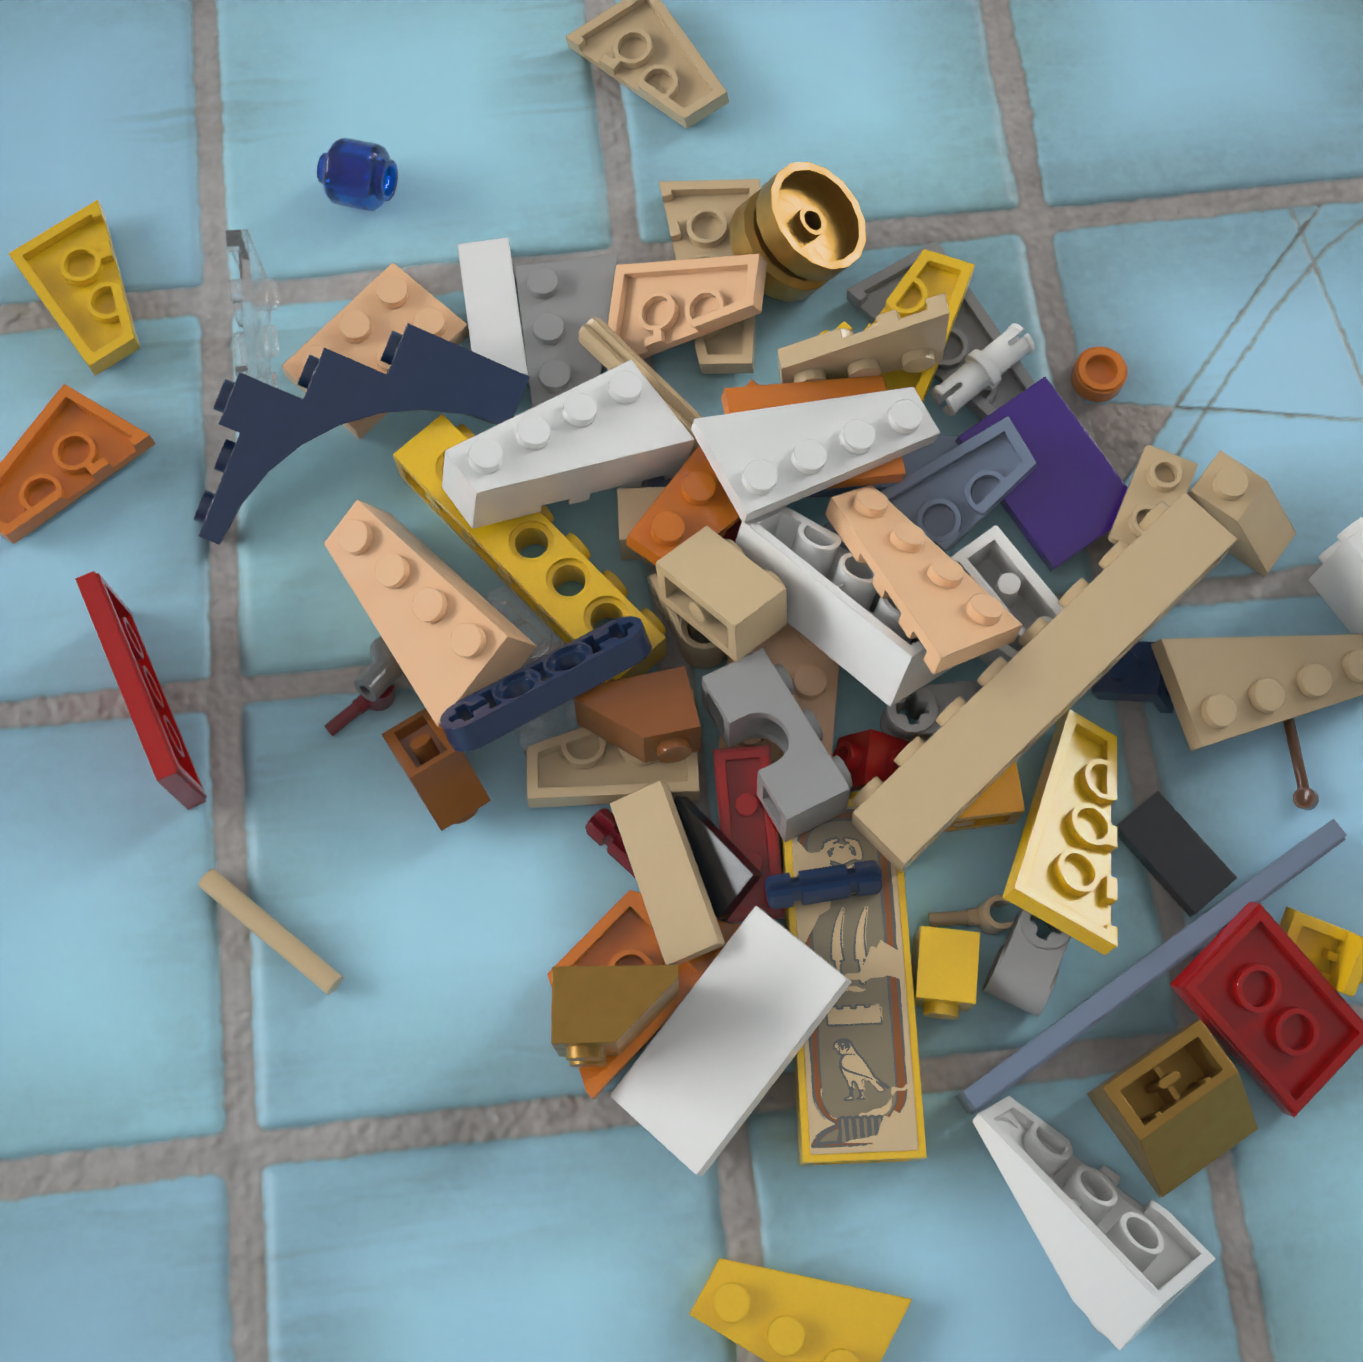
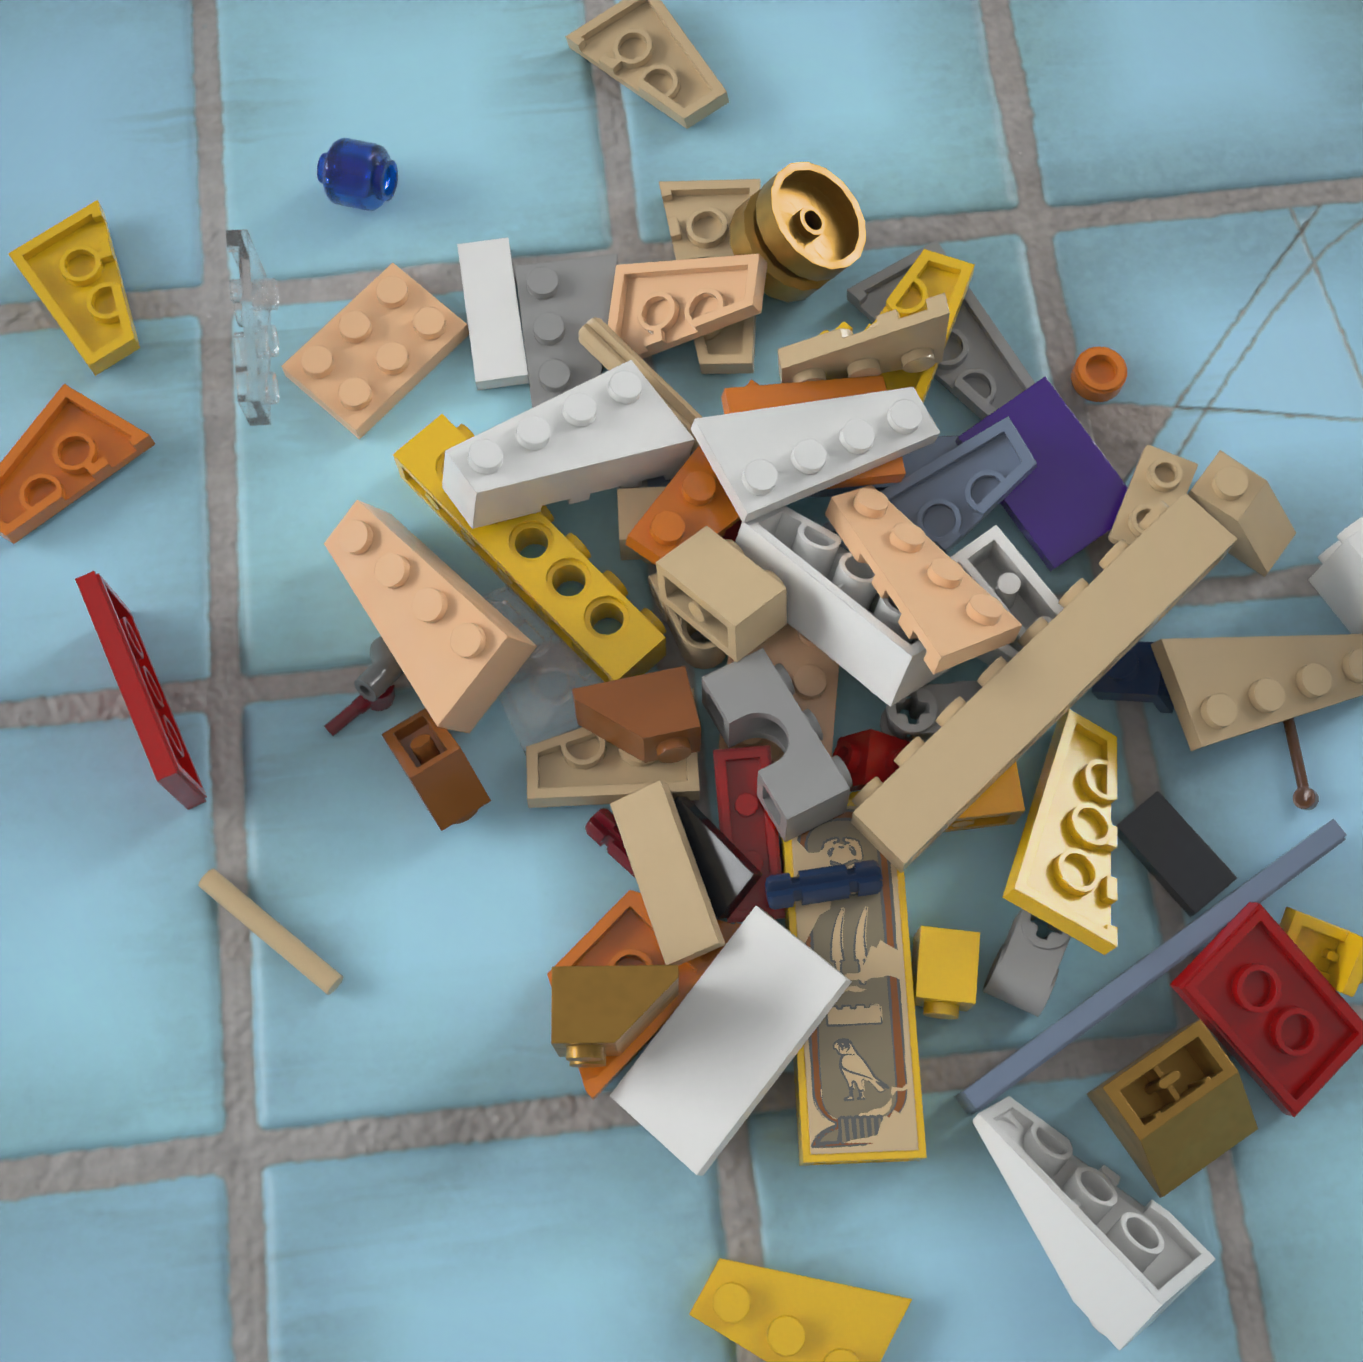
dark blue arch [194,323,530,545] -> none
dark blue beam [440,616,652,752] -> none
tan hand [928,895,1014,935] -> none
white pin [931,323,1035,416] -> none

